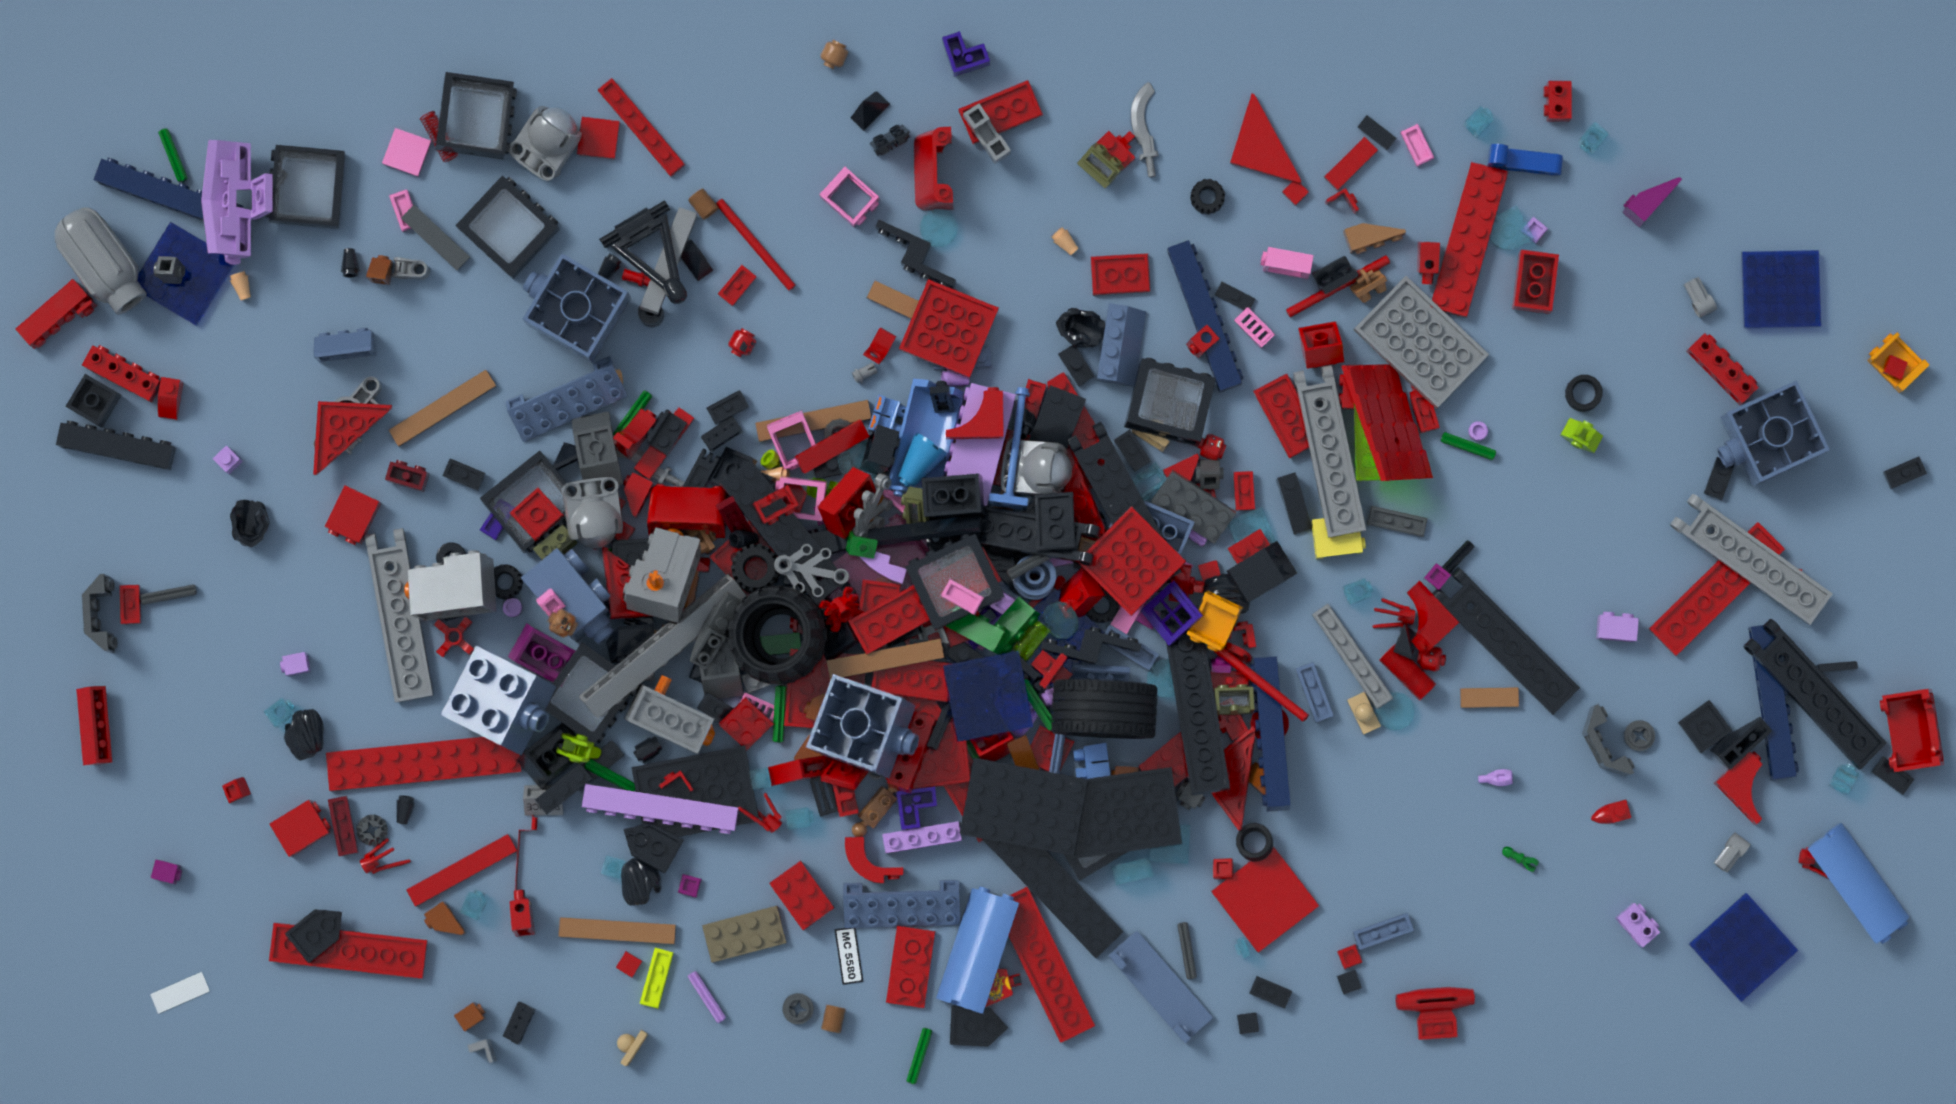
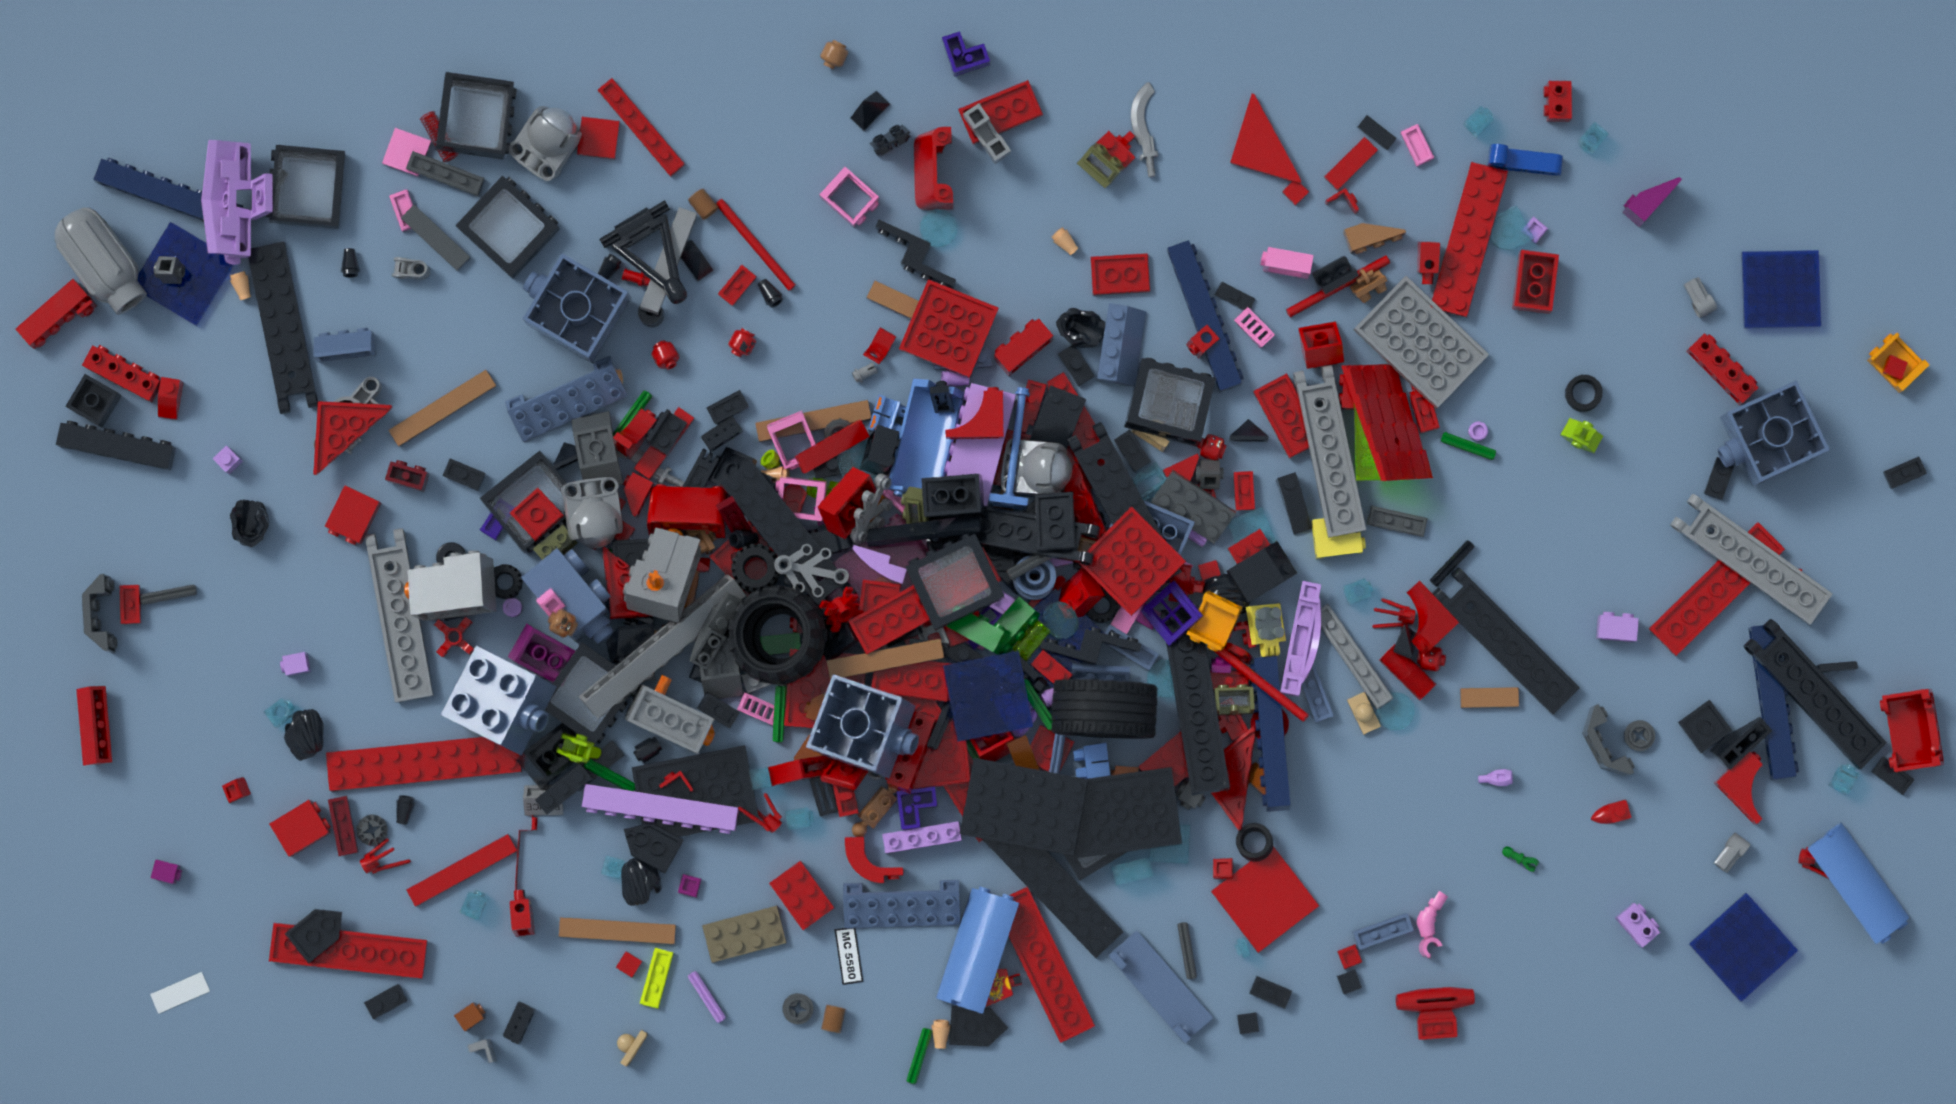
green axle [158,128,188,183] -> none
dark orange slope [366,255,393,285] -> none
dark orange slope [424,901,466,935] -> none
red plate [719,697,774,750] -> none
red window [753,485,798,525] -> none
green bracket [846,531,878,559] -> none
red piece [886,926,935,1008] -> none
dark azure cone [898,433,948,487] -> none
bright pink tile [941,579,984,615] -> none
black piece [1020,408,1036,439] -> none
red tile [1039,653,1068,690] -> none
black tyre [1190,179,1225,215] -> none
magenta plate [1424,563,1451,590] -> none
none -> black hinge [248,241,318,414]
none -> black plate [364,984,408,1020]
none -> dark grey tile [406,151,484,196]
none -> red head [651,340,680,370]
none -> black cone [758,279,783,308]
none -> light nougat cone [931,1019,951,1049]
none -> red brick [994,318,1053,376]
none -> black slope [1229,419,1268,442]
none -> piece [1246,603,1286,657]
none -> lavender piece [1280,581,1321,697]
none -> bright pink piece [1416,891,1448,958]

